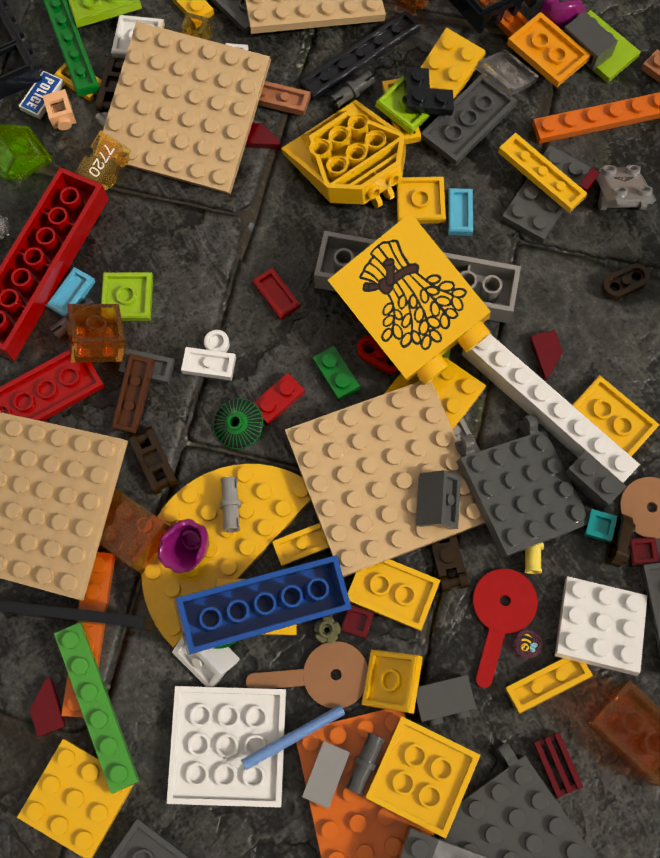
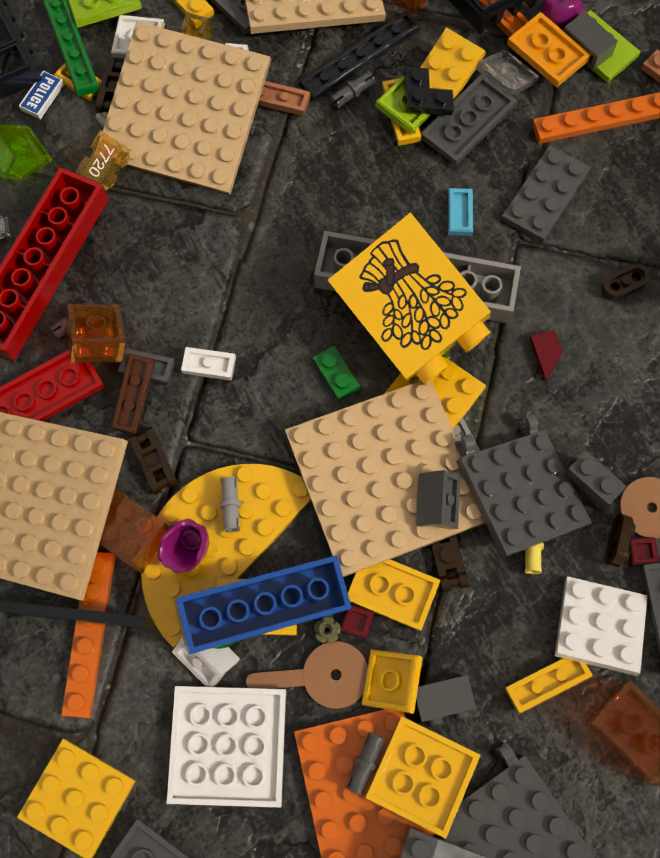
dark red tile [30,677,67,737] -> none
light nougat brick [42,89,76,130] -> none
medium azure tile [46,267,96,317] -> none
bright green plate [54,622,140,794] -> none
lime tile [100,272,153,321] -> none
white tile [204,330,230,352] -> none
dish [213,398,263,449] -> none
medium blue bar [241,705,345,770] -> none
dark red tile [245,123,281,149] -> none
red tile [252,267,300,320] -> none
red plate [253,373,305,425] -> none
yellow plate [272,523,329,567] -> none
yellow hinge [281,100,406,209] -> none
light grey tile [302,741,350,809] -> none
red plate [357,335,399,375] -> none
yellow tile [396,177,446,224] -> none
white brick [462,334,640,483] -> none
red piece [472,569,538,688] -> none
yellow plate [498,133,588,213] -> none
tile [513,630,542,658] -> none
dark red tile [533,732,583,798] -> none
yellow tile [573,375,660,456] -> none
dark red tile [579,168,600,193] -> none
teal plate [584,509,618,543] -> none
light grey shield [597,165,656,211] -> none

